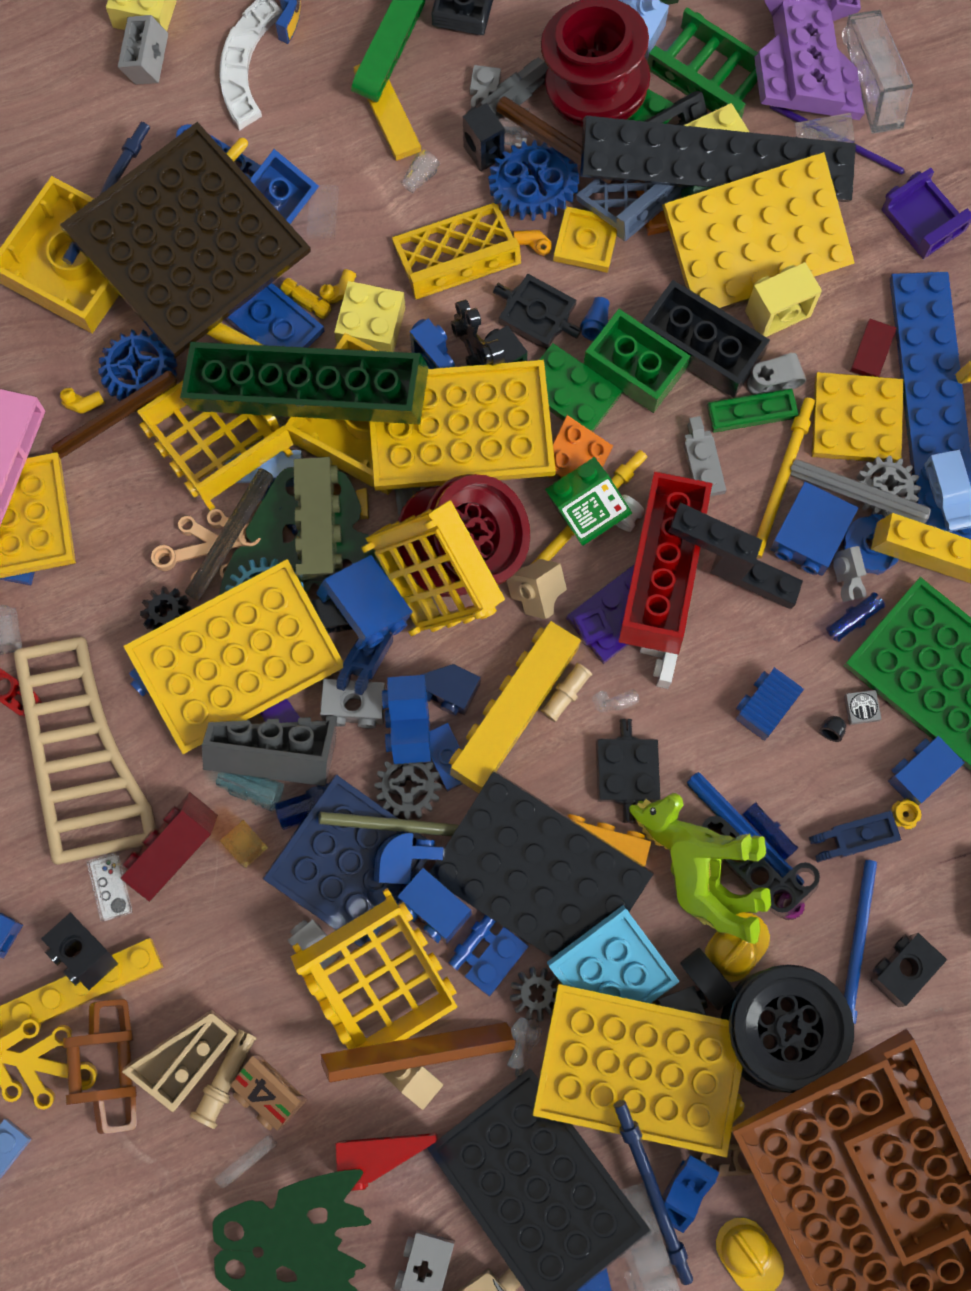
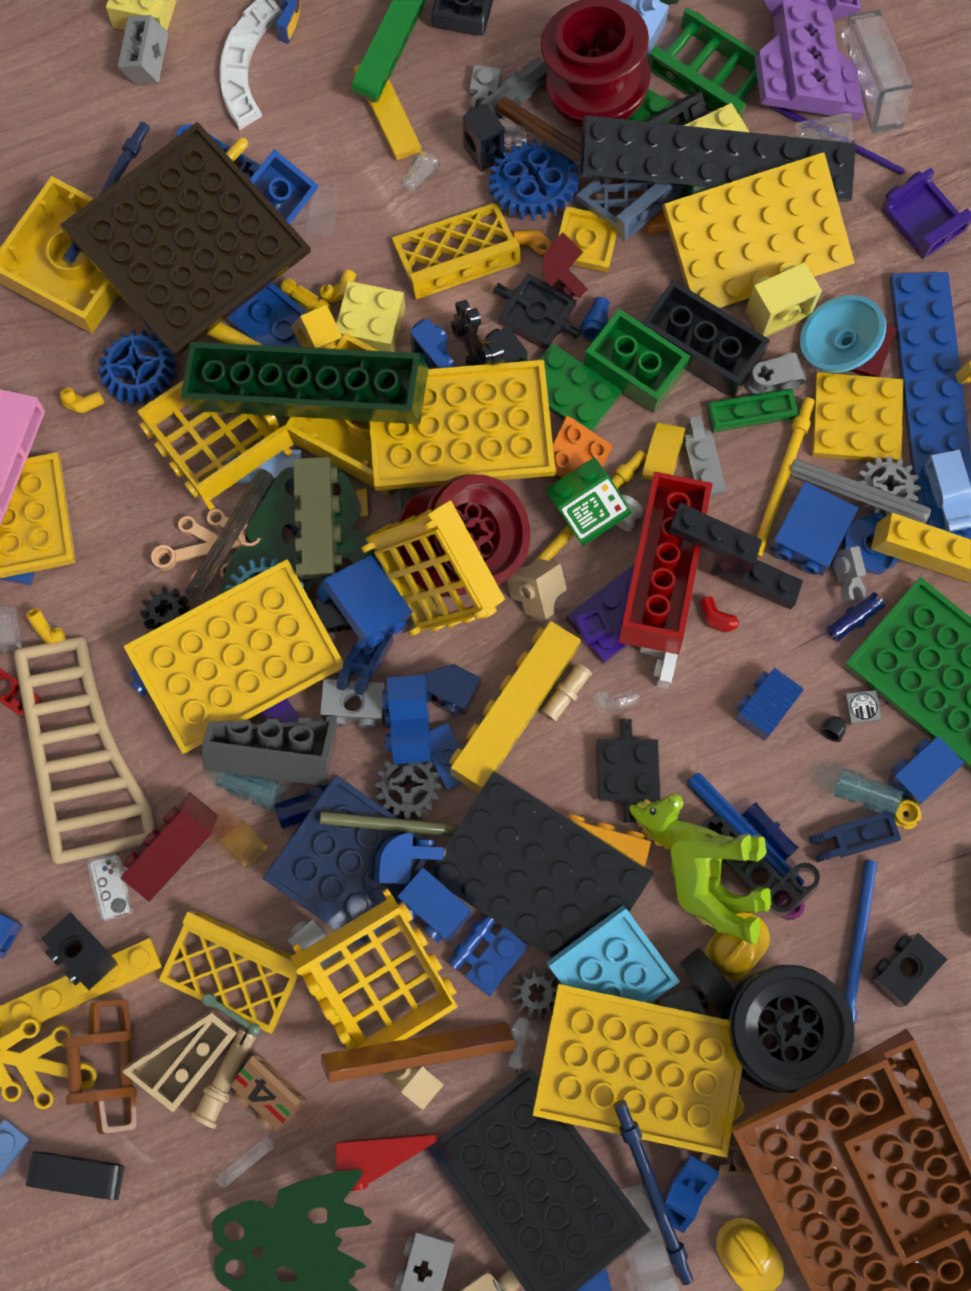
reddish brown axle [51,371,177,459] -> none
none -> black beam [25,1151,125,1200]
none -> yellow arm [26,608,66,644]
none -> yellow fence [158,910,299,1034]
none -> sand green hinge [203,993,260,1036]
none -> yellow brick [291,305,342,349]
none -> dark red brick [542,232,588,298]
none -> yellow slope [642,422,685,481]
none -> red arm [699,596,739,633]
none -> medium azure dish [800,295,886,373]
none -> clear light blue axle [835,768,904,814]

